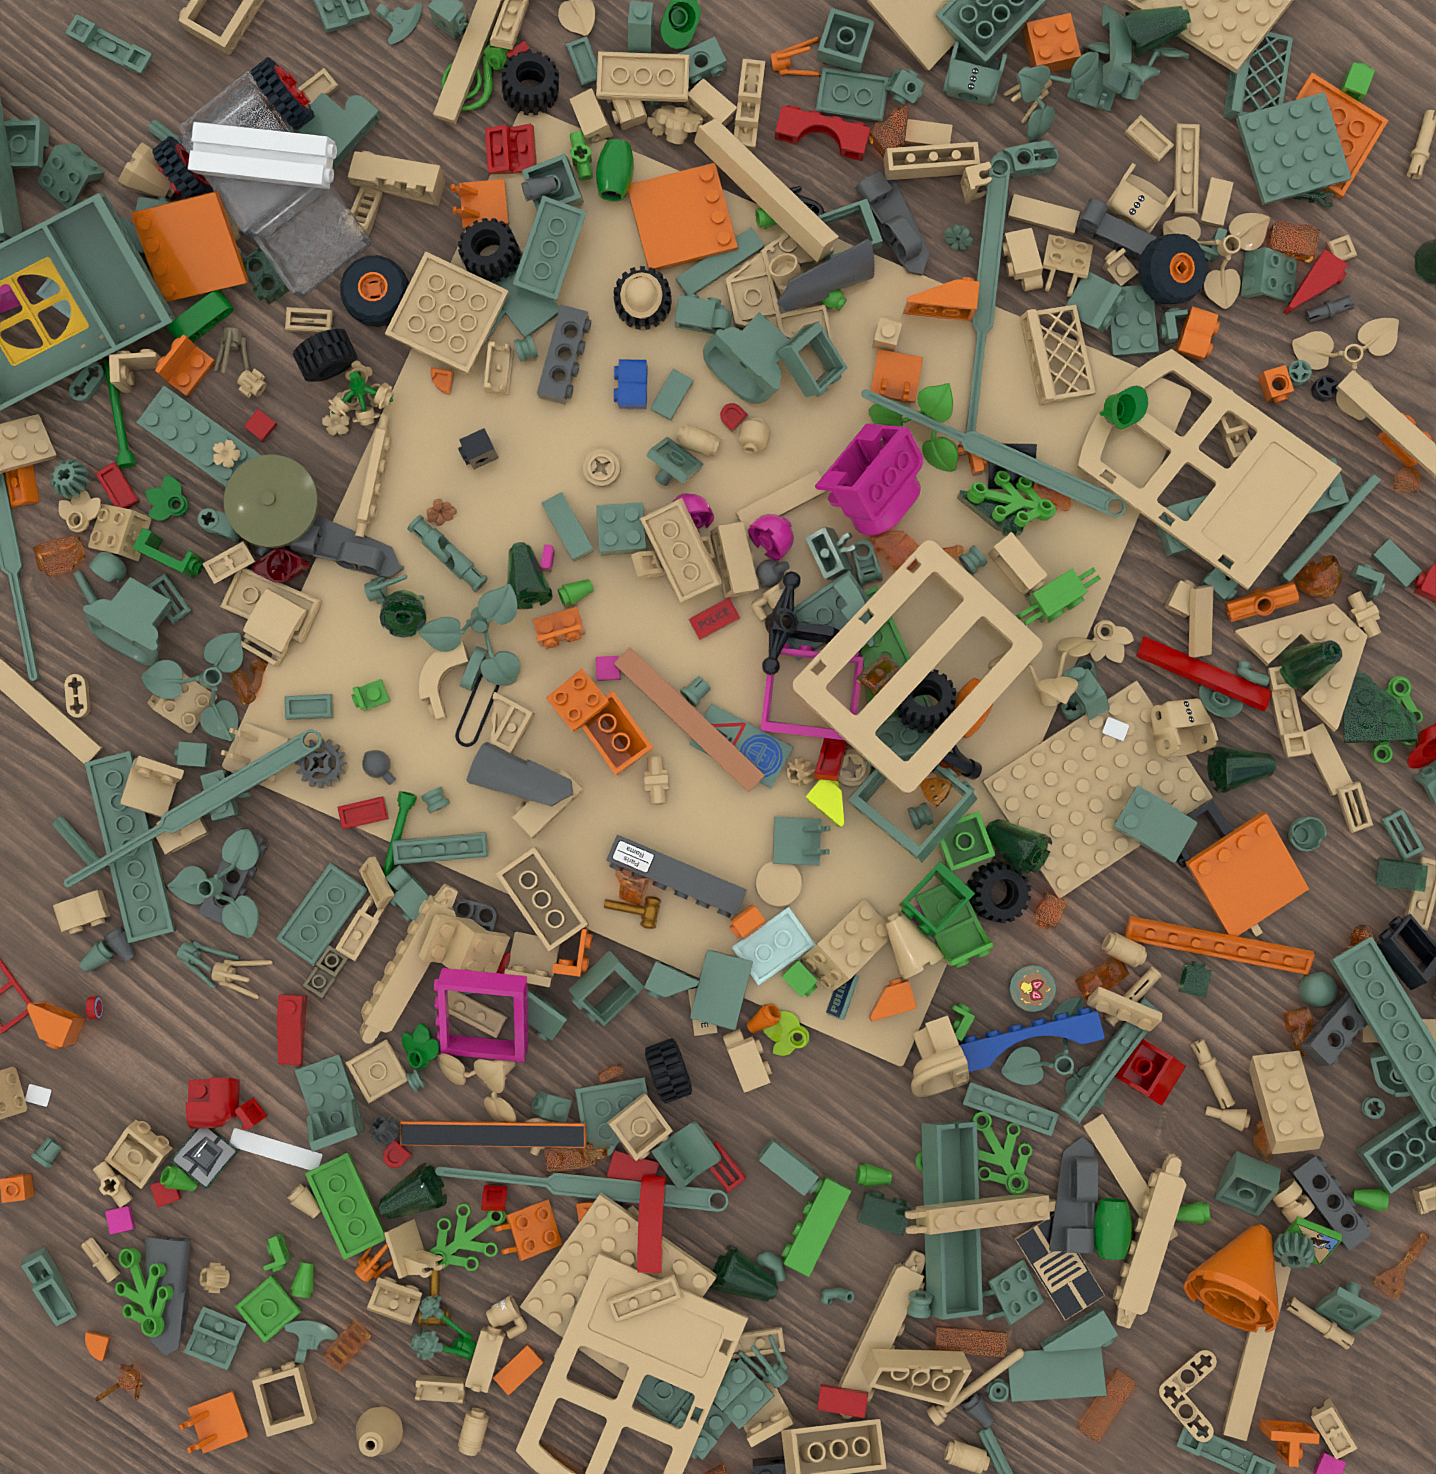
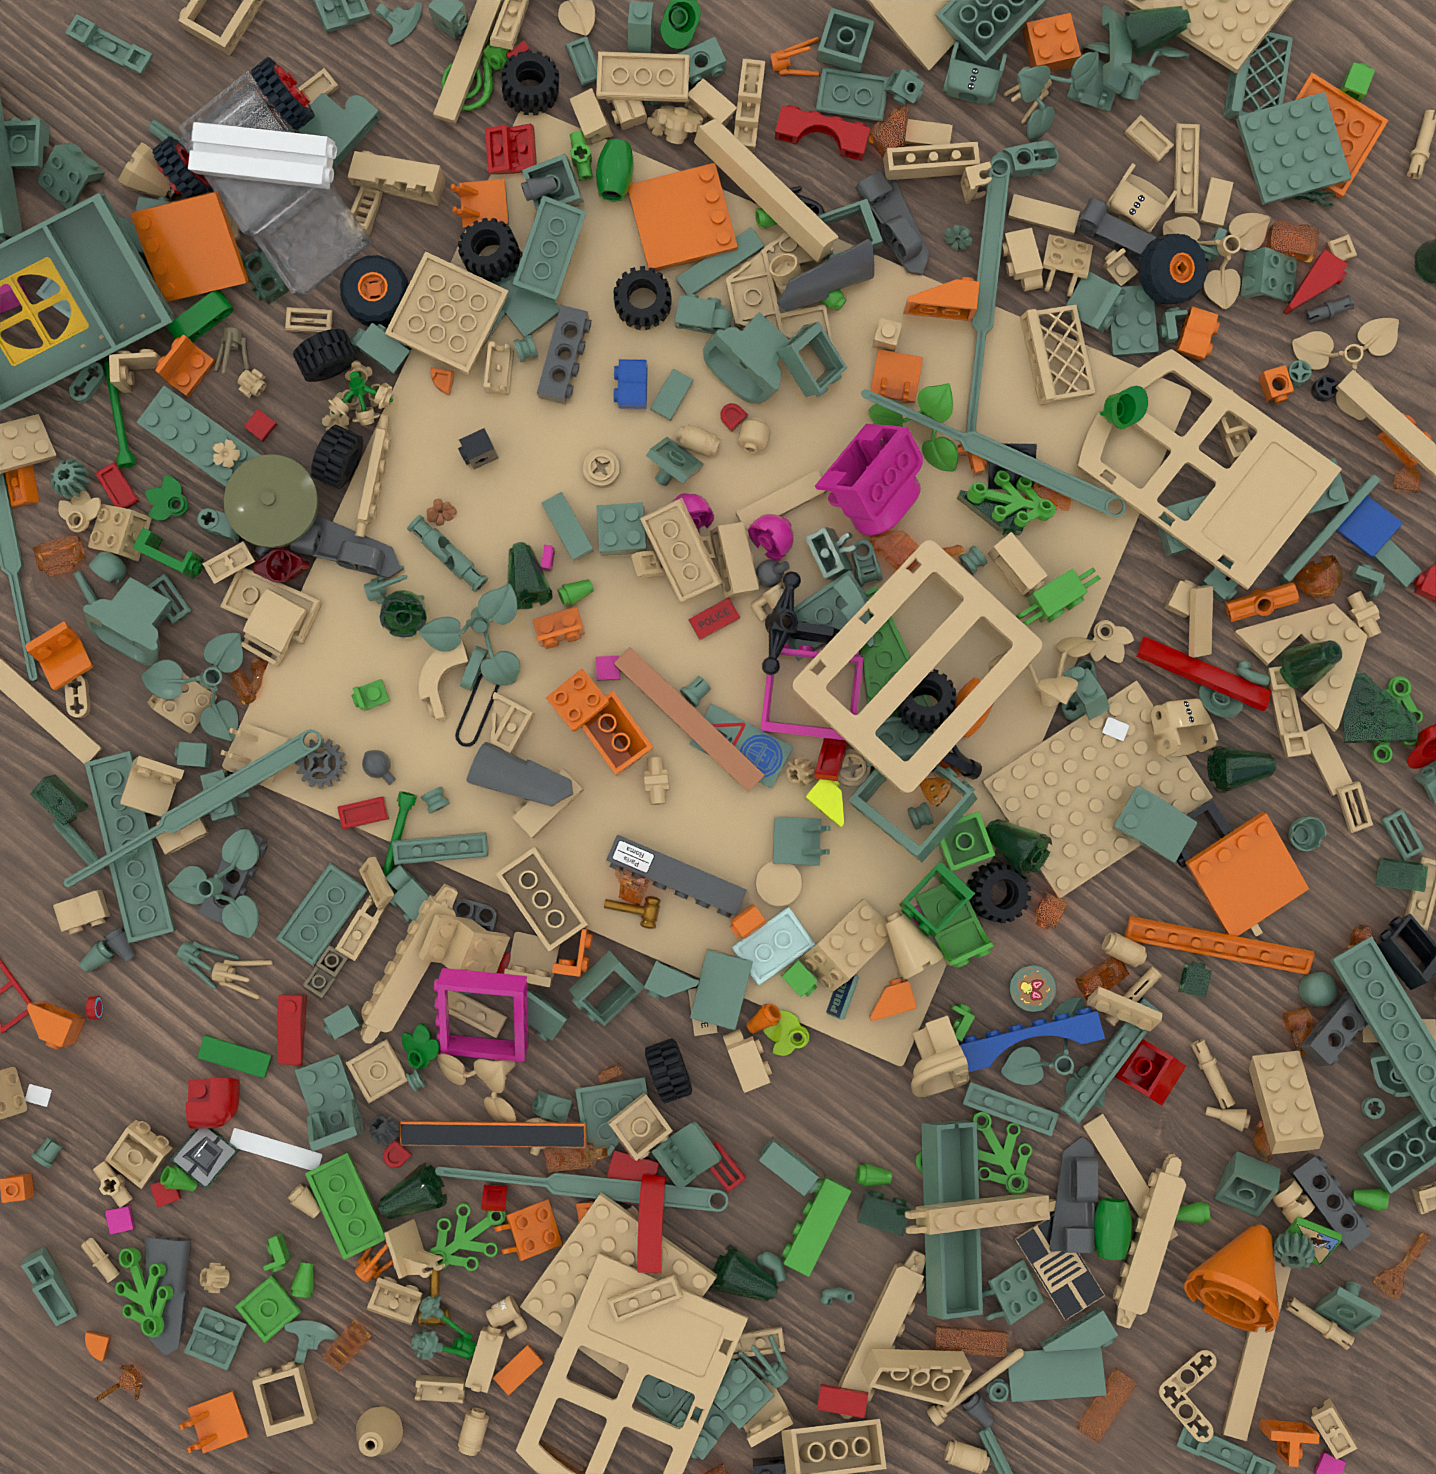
red tile [234,1097,267,1130] -> none
sand green tile [285,694,333,720] -> none
tan hat [620,272,663,319] -> none
clear orange slope [856,654,902,695] -> none
sand green wheel [907,1290,933,1318] -> none
none -> orange bracket [25,621,93,690]
none -> clear green hinge [30,775,89,826]
none -> green tile [197,1035,273,1078]
none -> black tyre [311,424,363,489]
none -> sand green brick [323,1004,362,1040]
none -> sand green hinge [350,323,410,376]
none -> blue tile [1336,496,1403,559]

